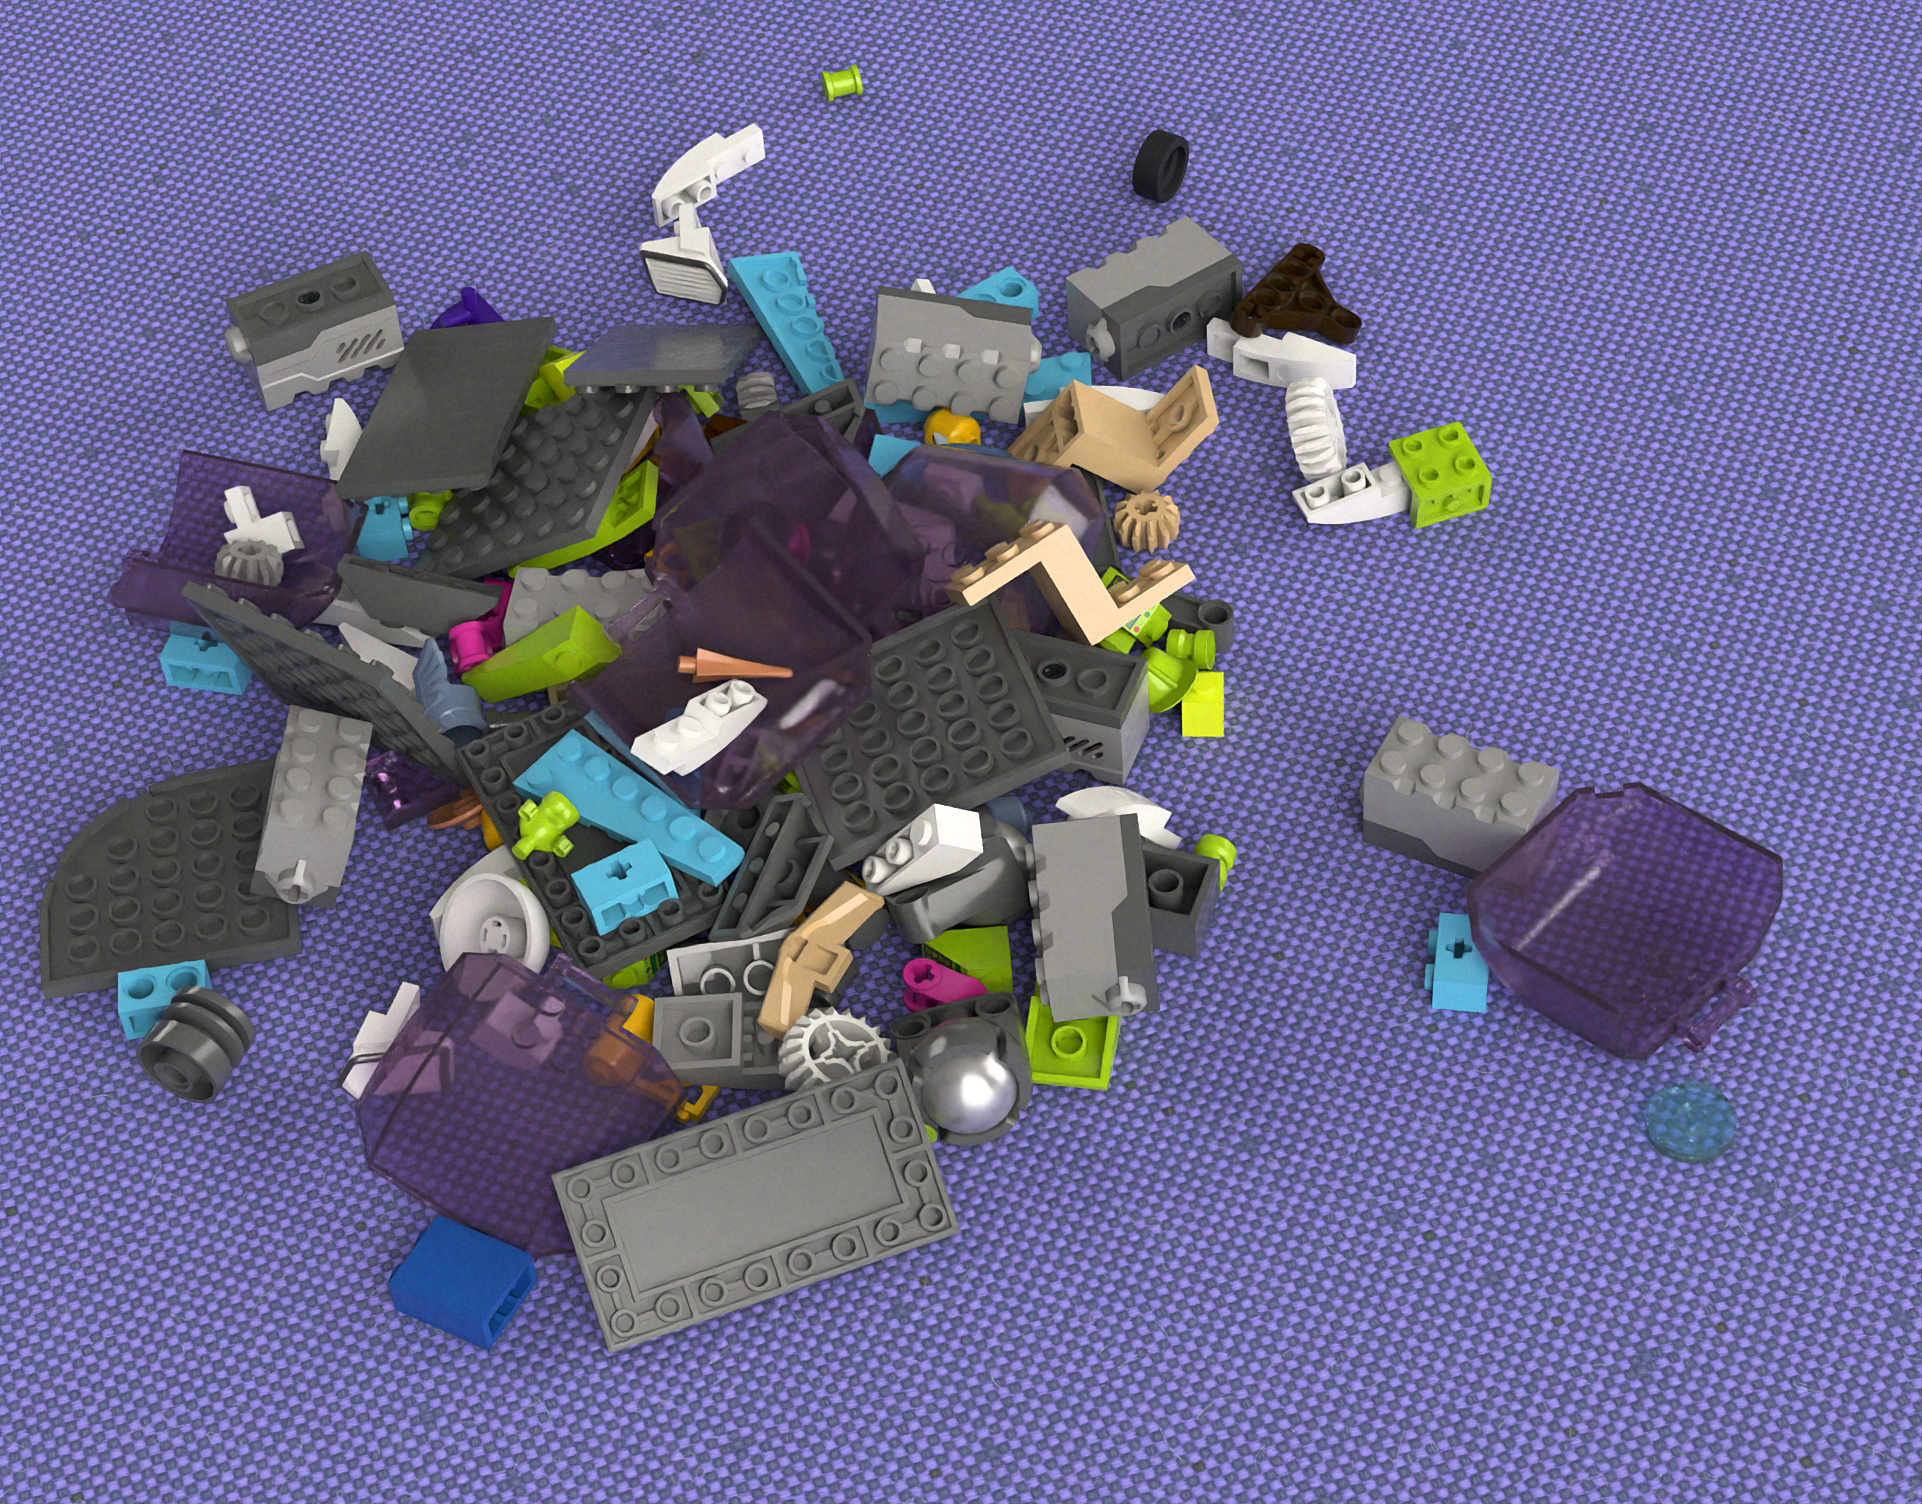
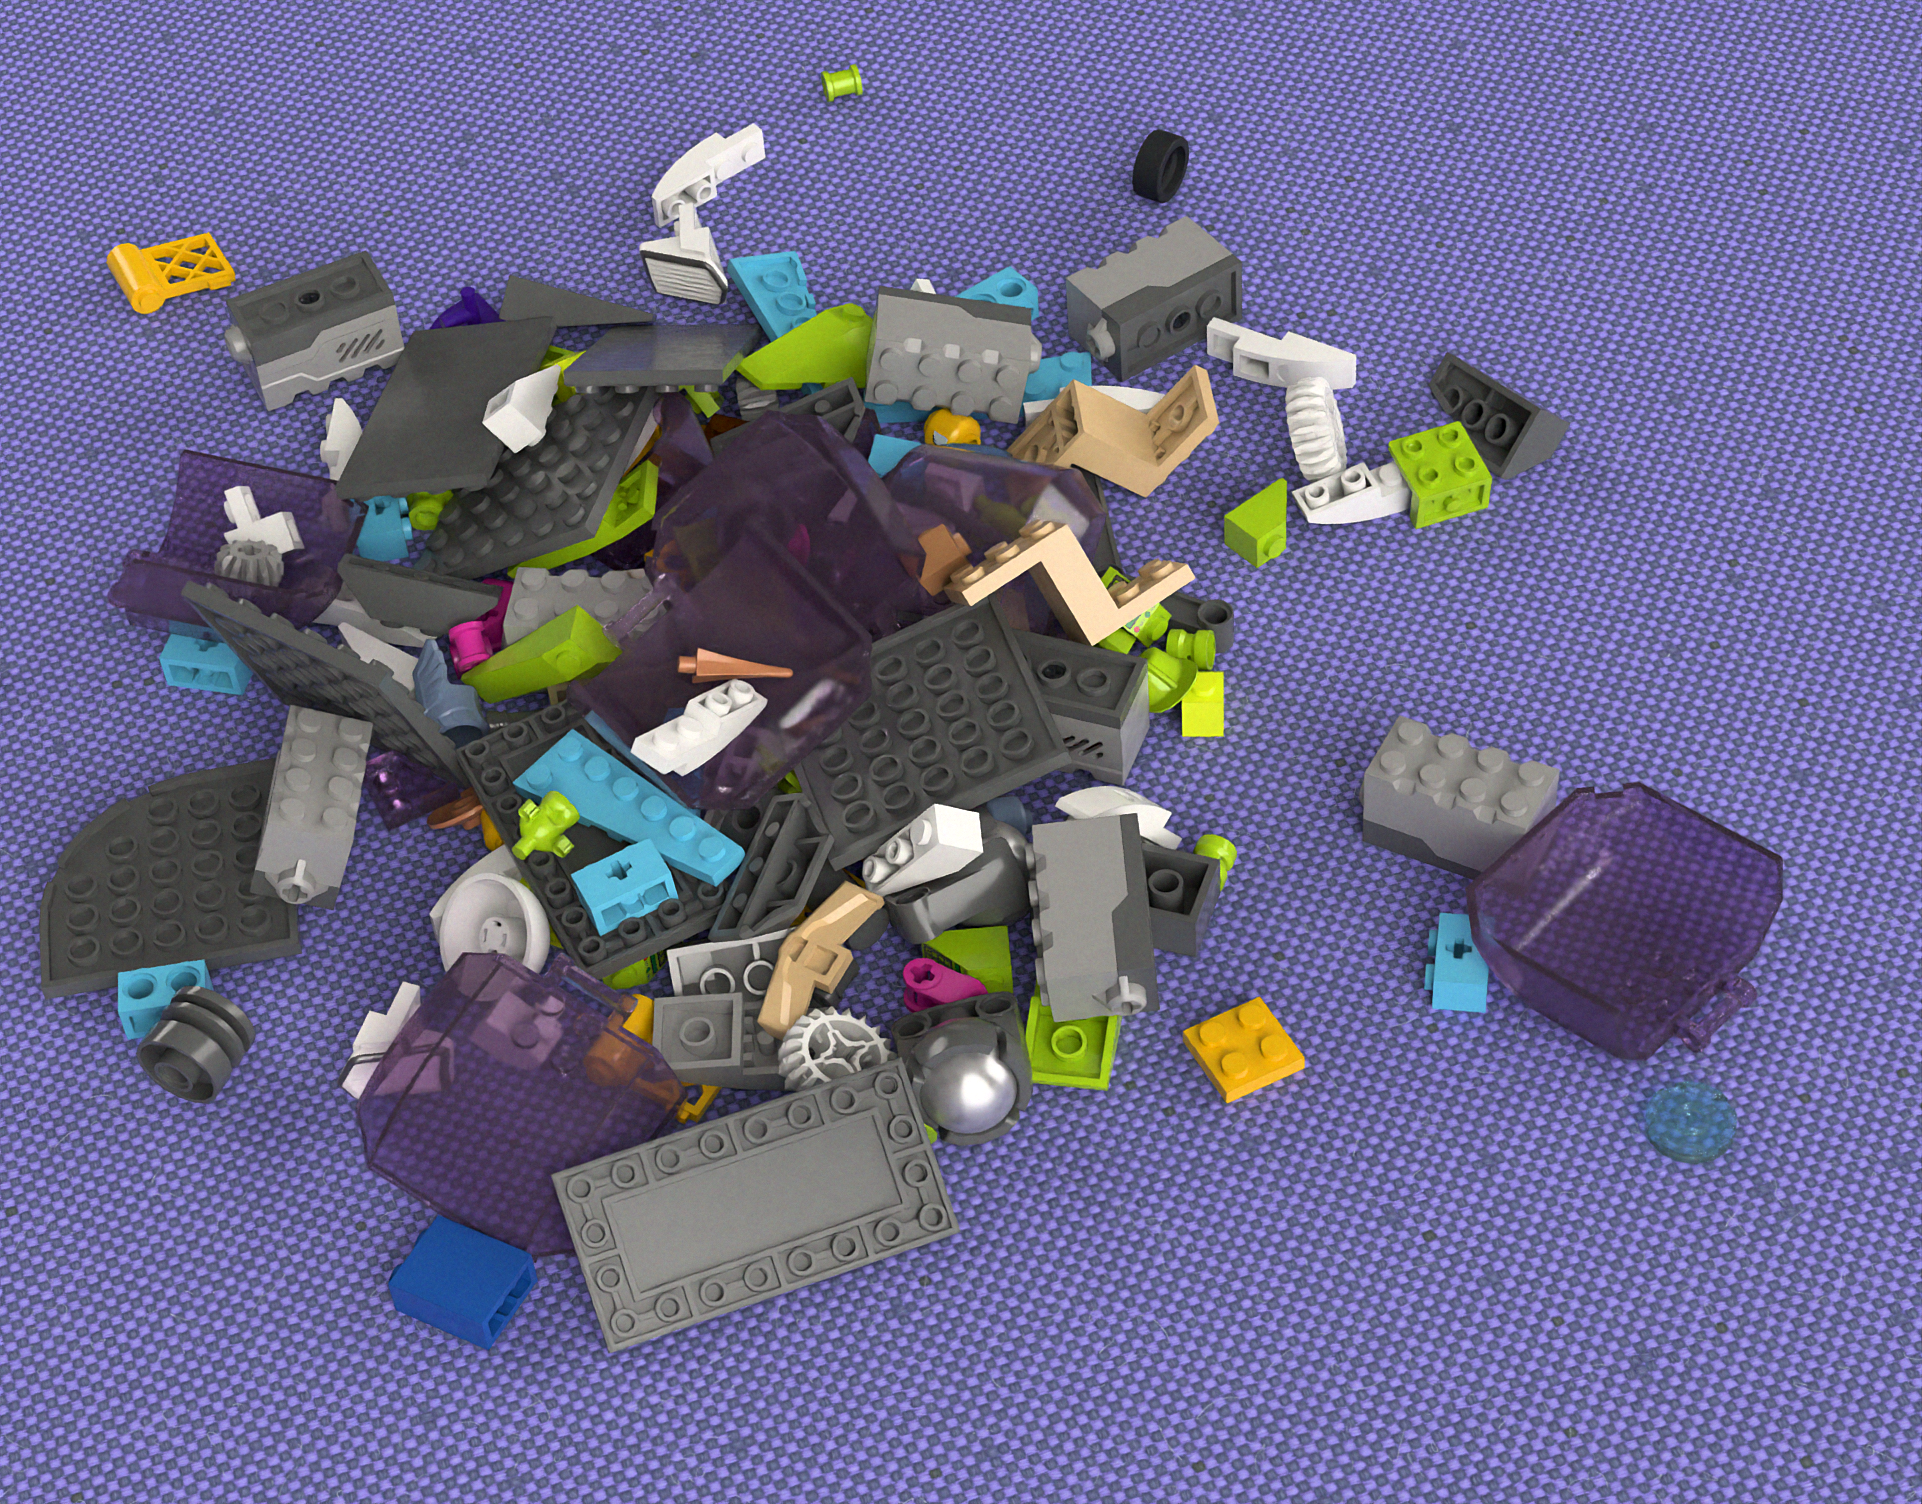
tan gear [1113,488,1180,554] -> none
dark brown beam [1229,243,1362,344] -> none
none -> yellow piece [106,232,236,314]
none -> white slope [482,364,561,453]
none -> dark grey wedge [499,275,657,328]
none -> lime wedge [735,303,873,390]
none -> medium nougat brick [901,523,972,597]
none -> yellow plate [1183,996,1305,1103]
none -> lime slope [1224,477,1287,568]
none -> dark grey wedge [1428,352,1570,480]

